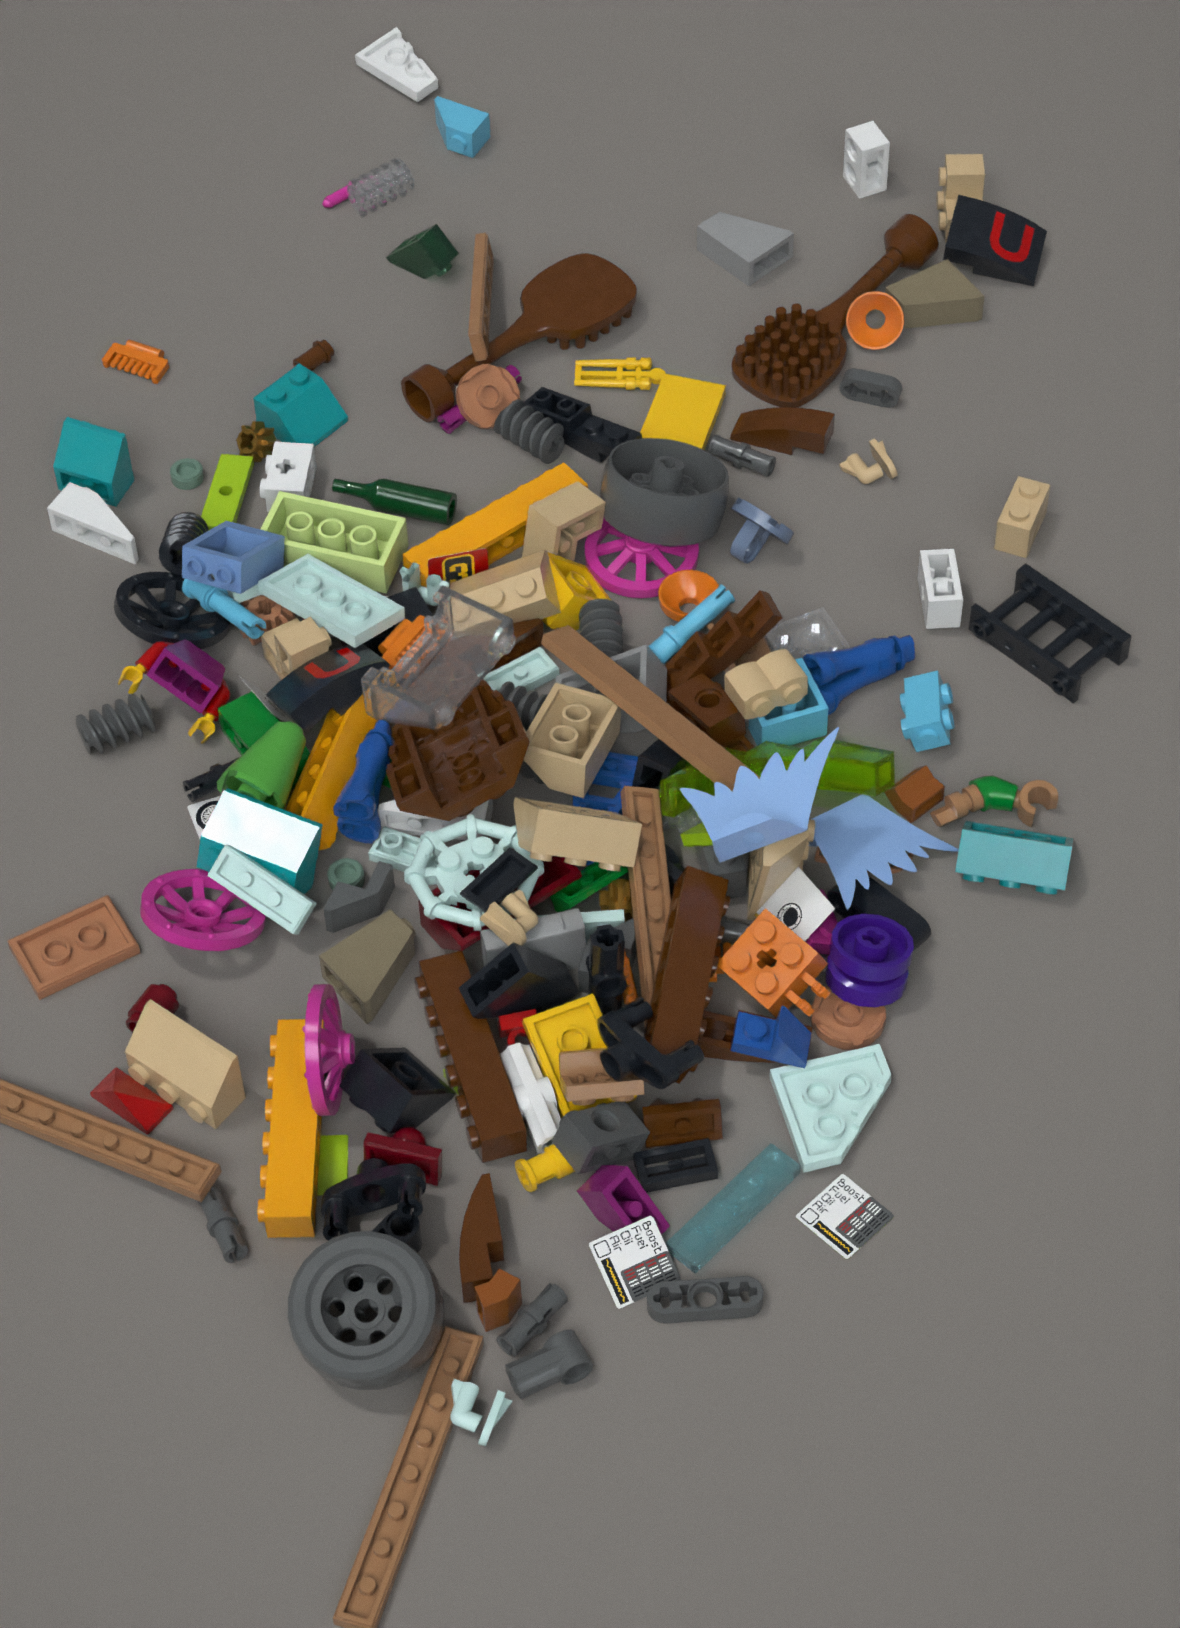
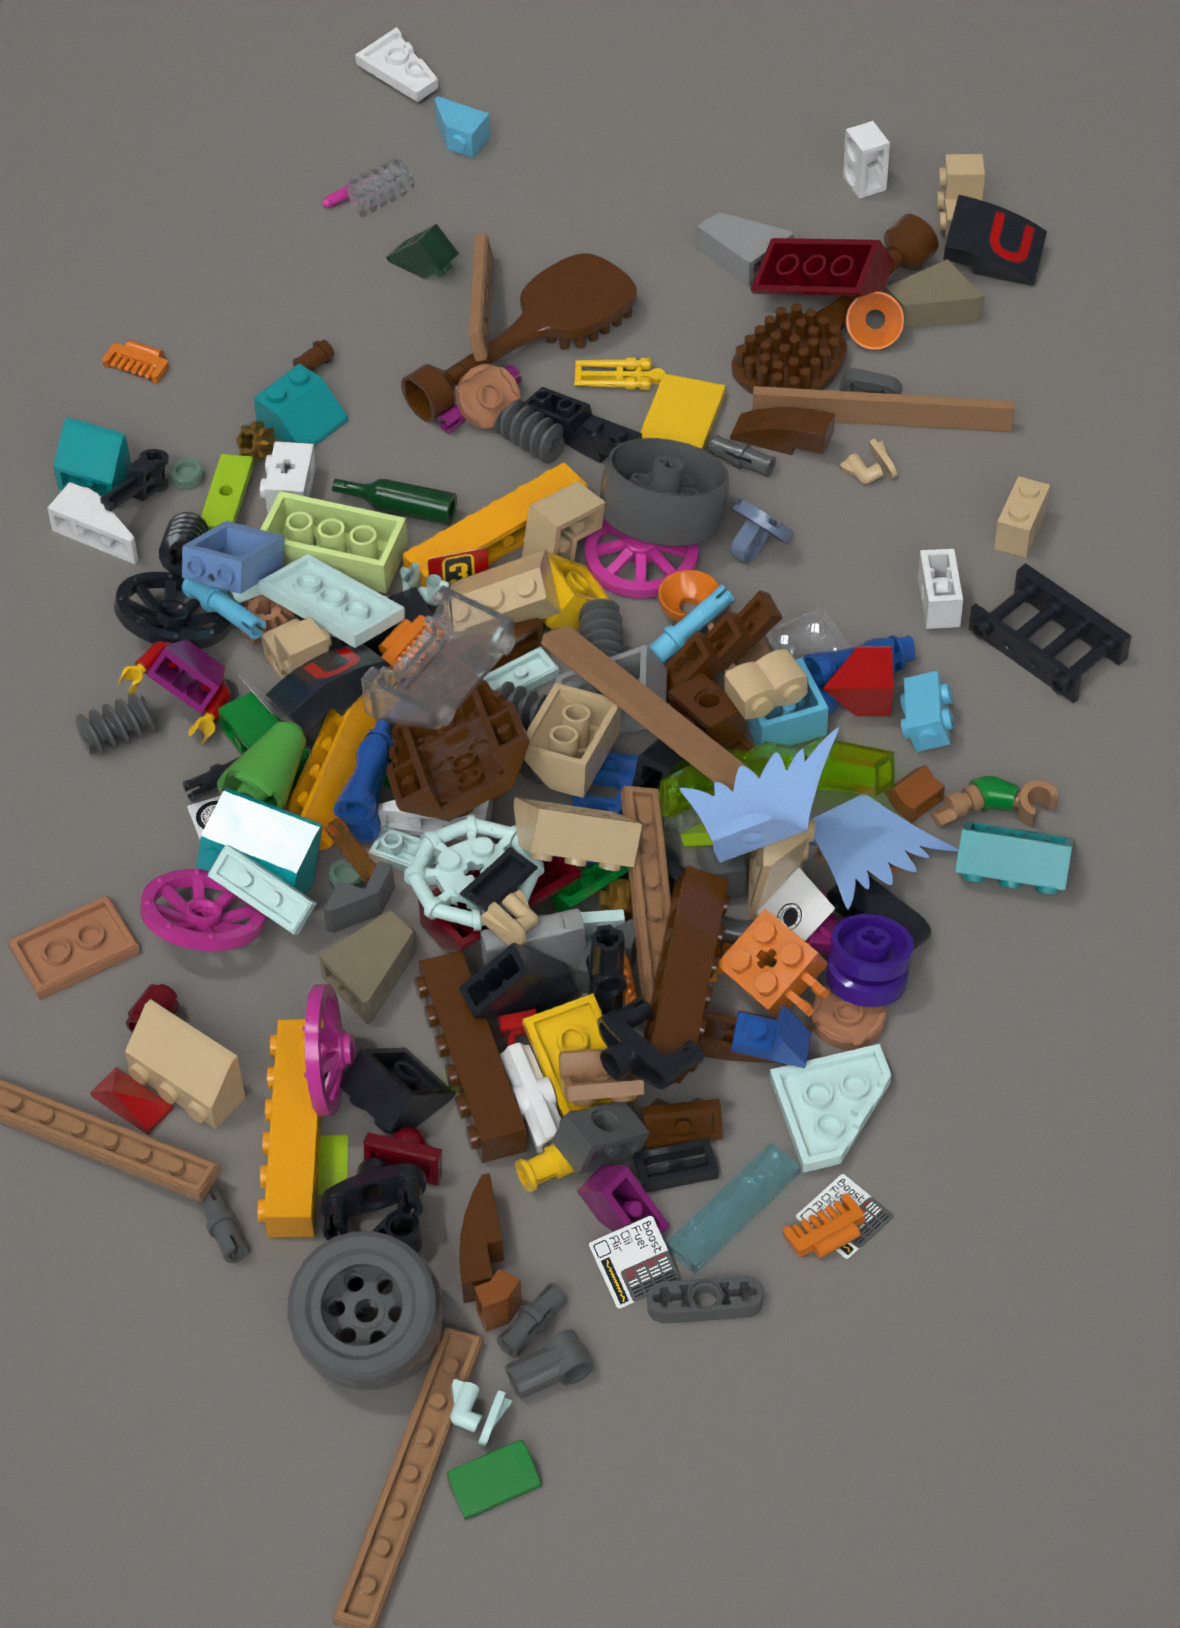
none -> black connector [100,449,169,511]
none -> clear orange axle [325,818,377,882]
none -> green slope [447,1440,541,1520]
none -> dark red slope [751,238,895,297]
none -> medium nougat tile [752,386,1015,432]
none -> orange piece [783,1193,865,1259]
none -> red slope [823,646,894,716]

